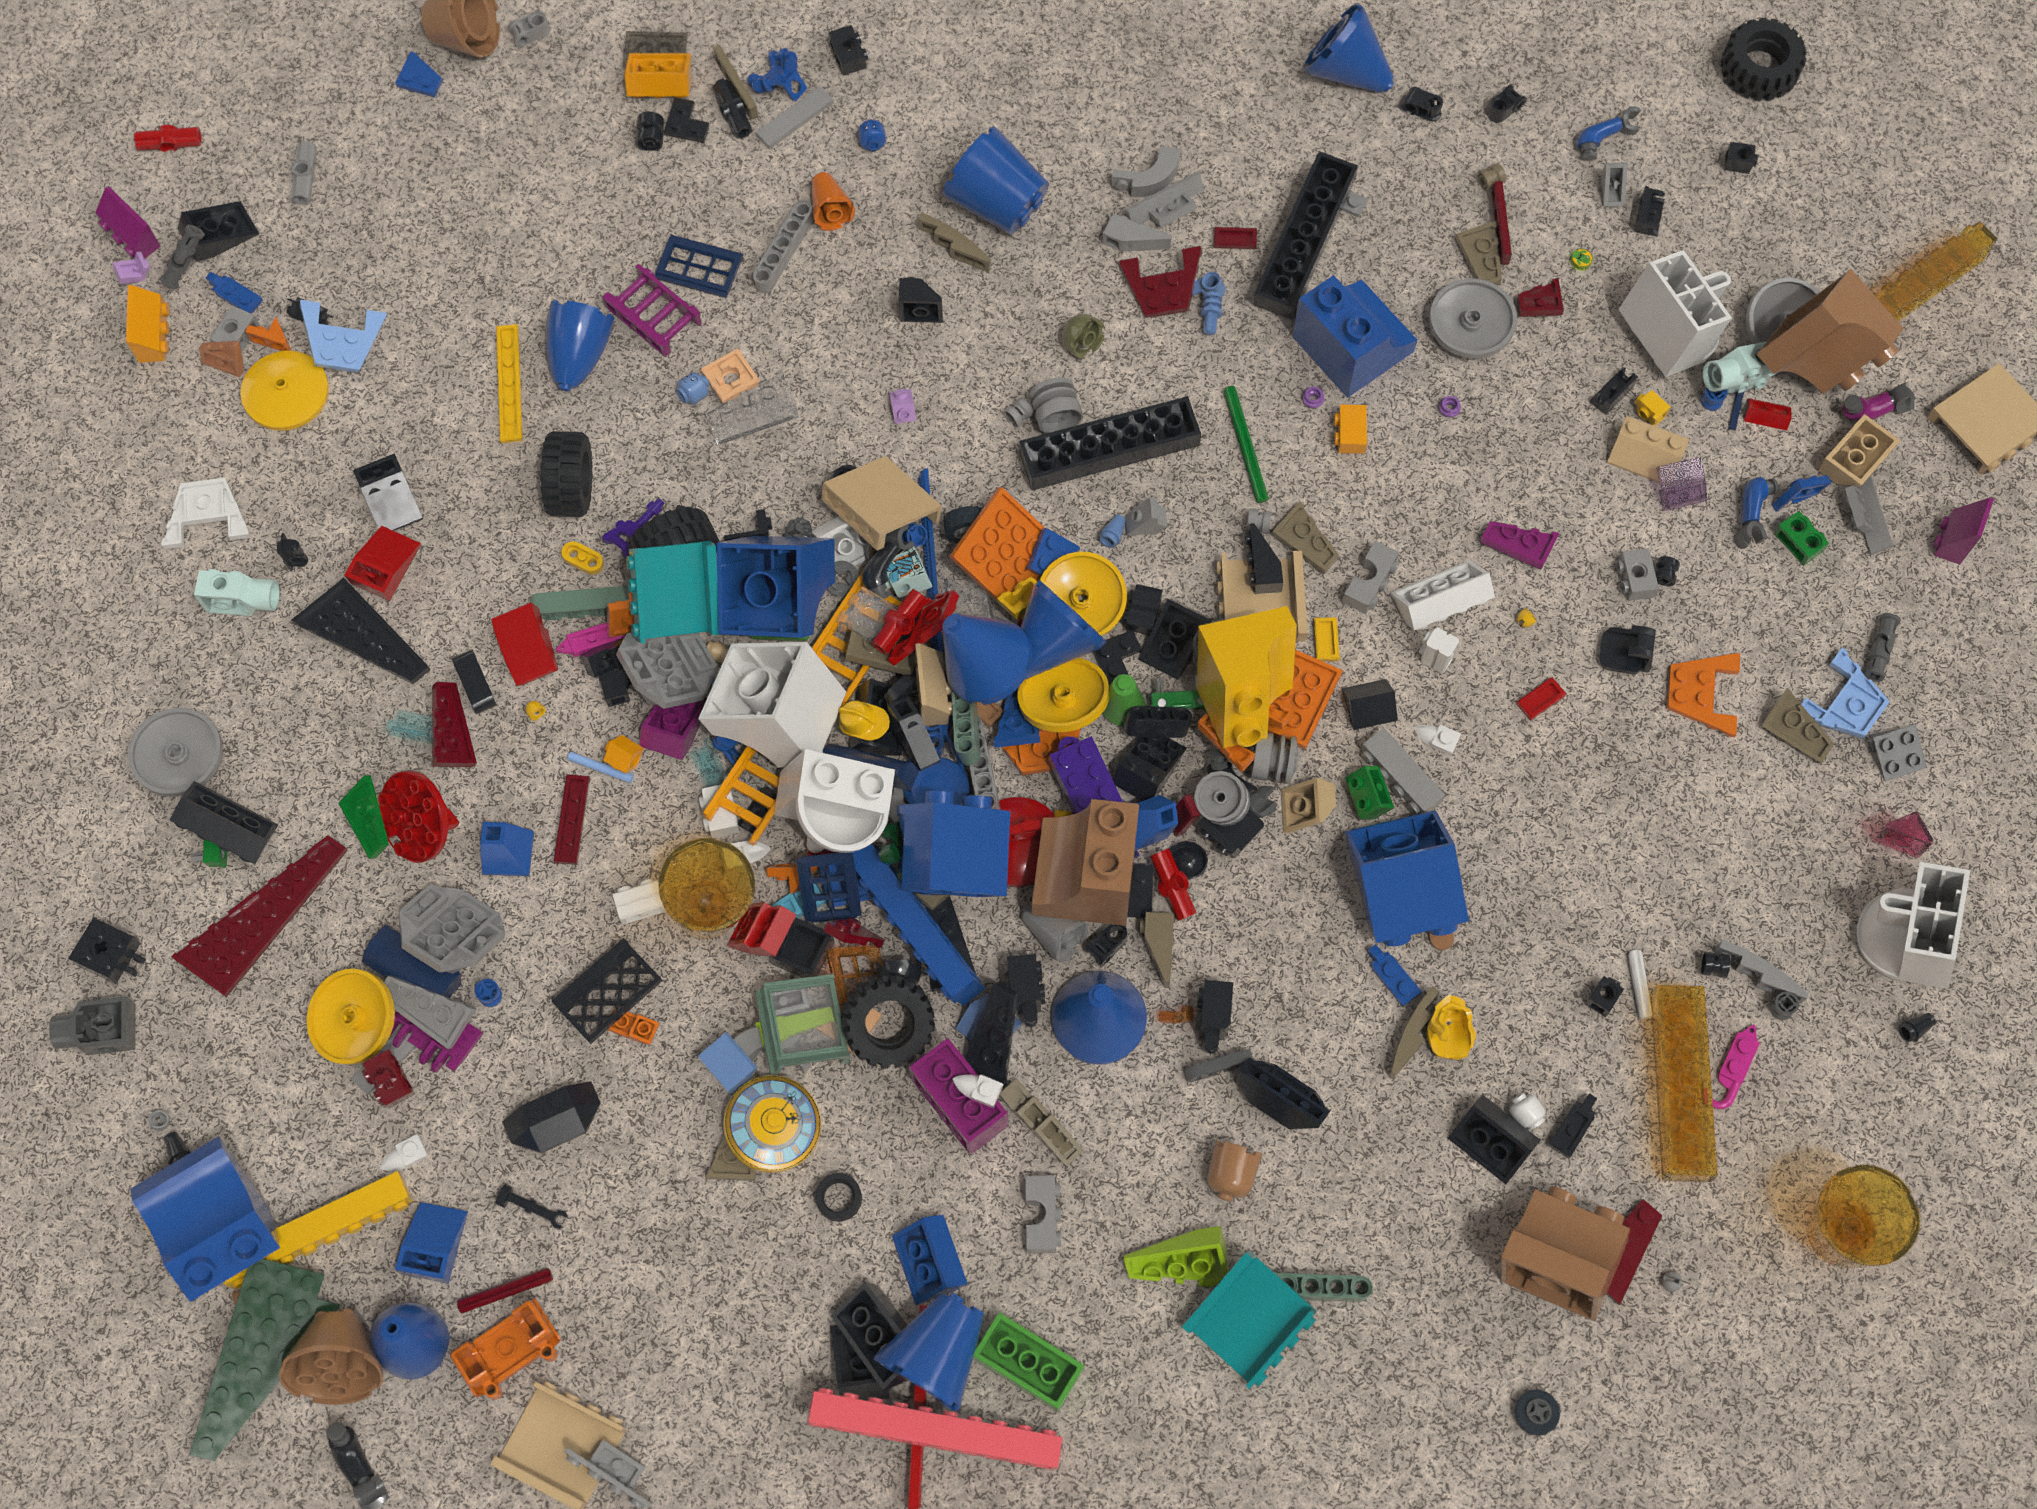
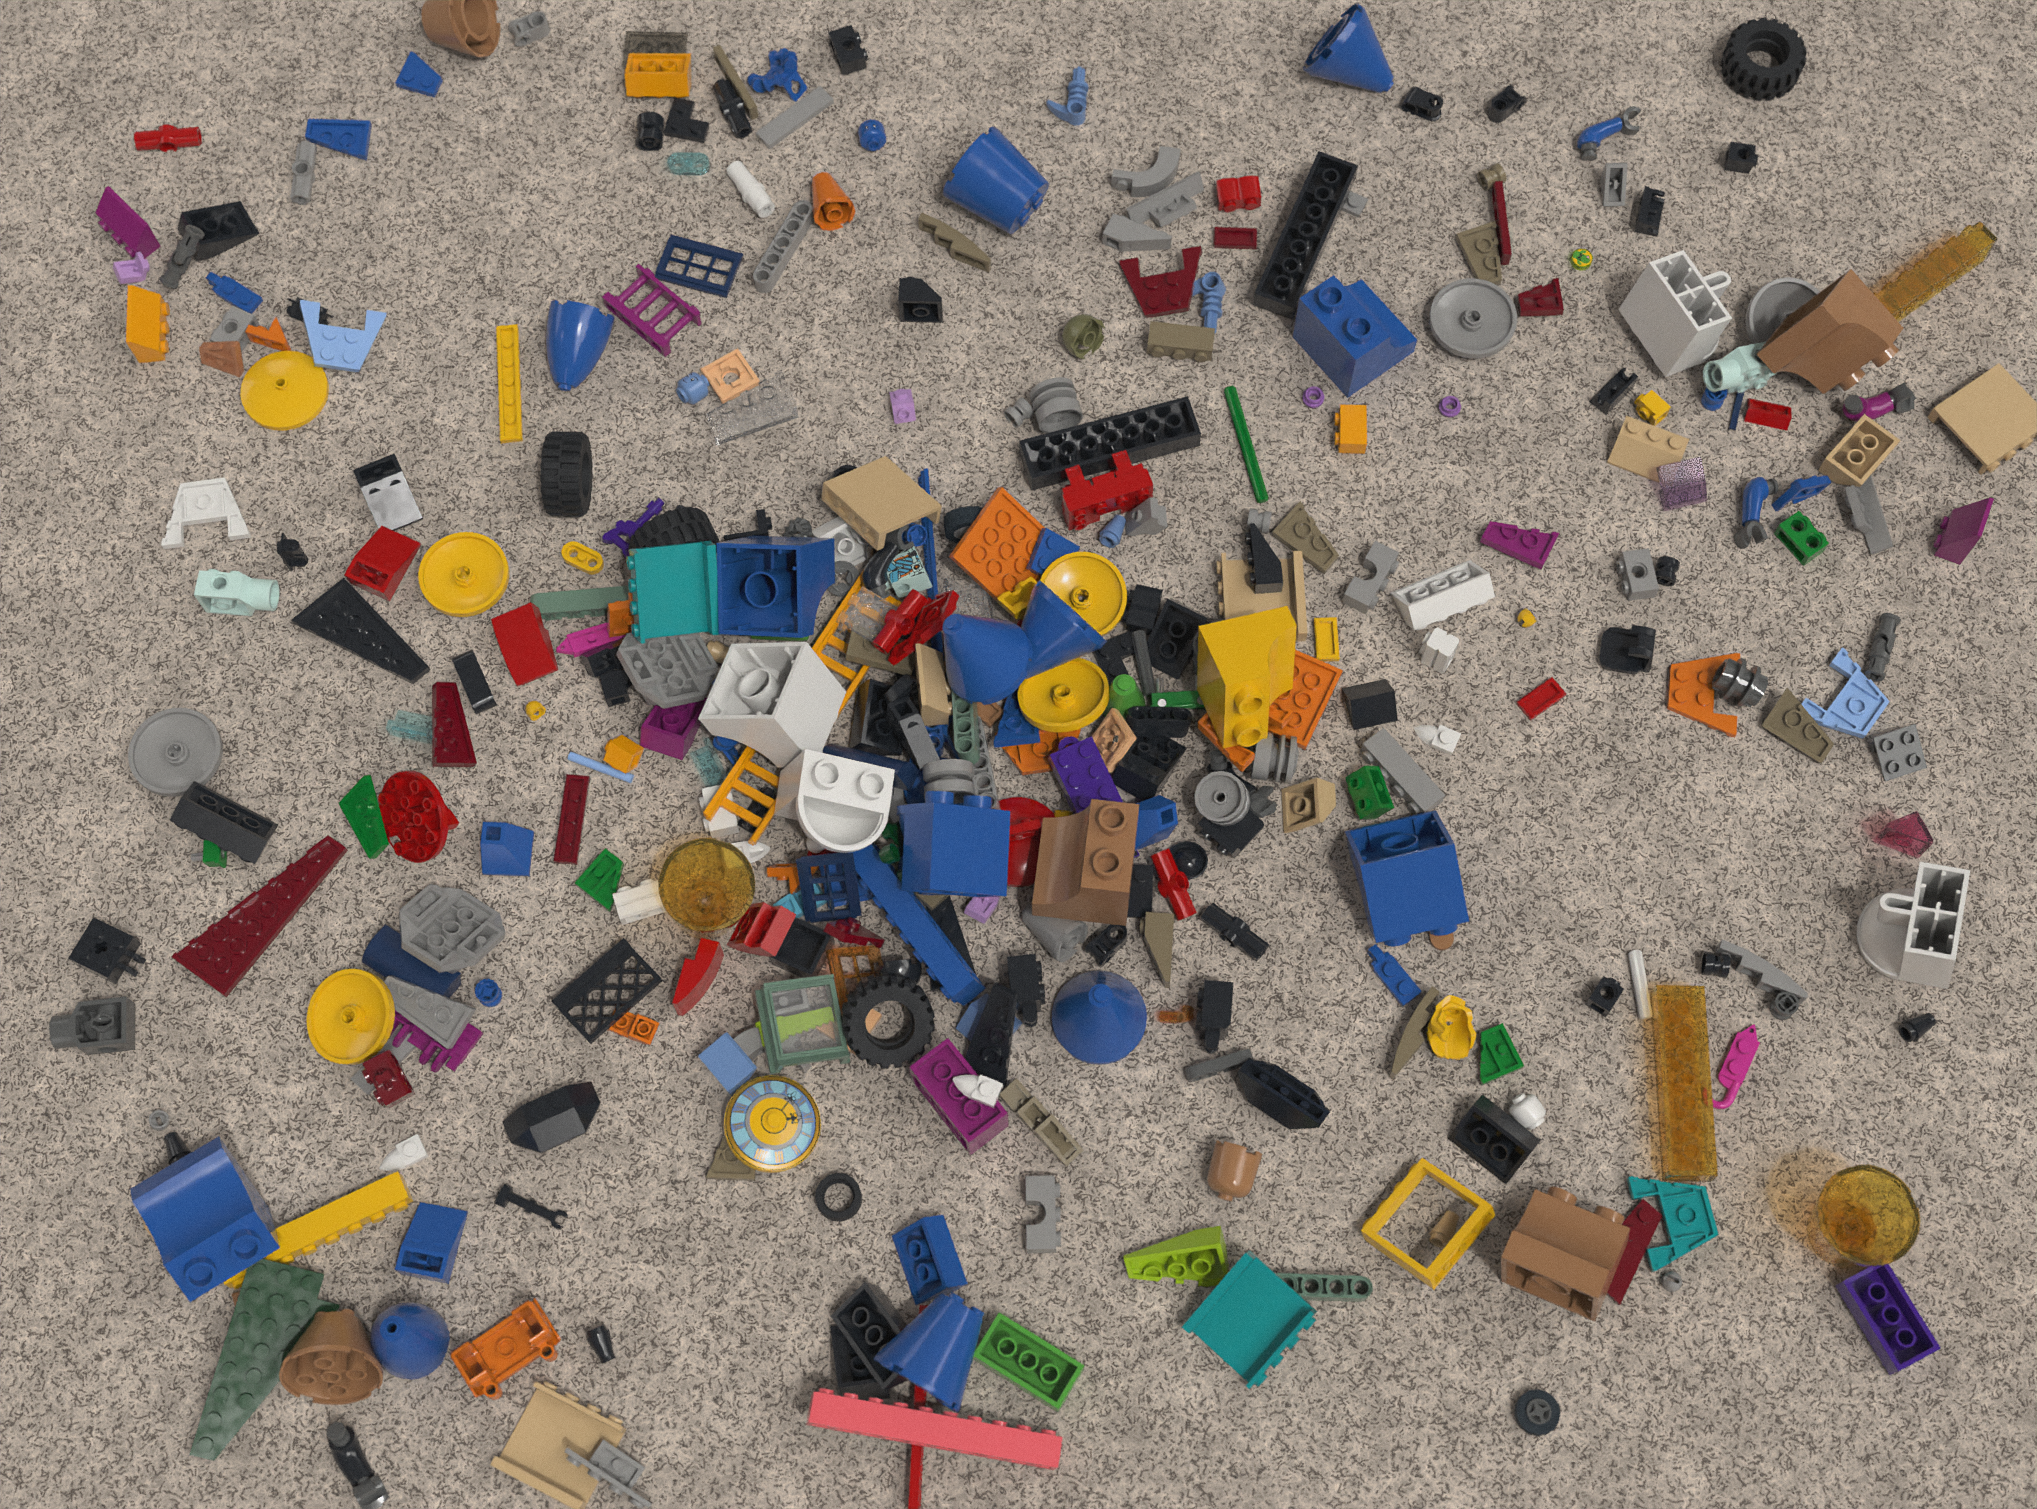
dark red axle [457,1268,553,1313] -> none
yellow piece [838,701,890,741] -> none
dark red tile [1173,794,1200,837] -> none
black hinge [1548,1093,1598,1159] -> none
none -> blue wing [305,119,372,161]
none -> yellow dish [418,532,510,617]
none -> green wing [575,848,624,912]
none -> black cone [586,1324,616,1364]
none -> clear light blue plate [667,152,710,175]
none -> red slope [672,938,724,1016]
none -> white piece [726,161,775,218]
none -> light grey wheel [923,759,975,804]
none -> lavender bracket [964,897,1000,924]
none -> medium blue piece [1047,66,1089,126]
none -> red piece [1062,450,1154,531]
none -> light nougat piece [1092,708,1137,773]
none -> dark grey axle [1132,630,1156,697]
none -> dark tan brick [1147,321,1215,362]
none -> black piece [1200,903,1269,962]
none -> red brick [1216,176,1262,213]
none -> yellow window [1361,1158,1495,1290]
none -> tan cone [1429,1211,1459,1249]
none -> green wing [1480,1023,1524,1086]
none -> teal wing [1627,1176,1719,1273]
none -> dark grey piece [1712,658,1768,708]
none -> dark purple brick [1835,1259,1941,1376]

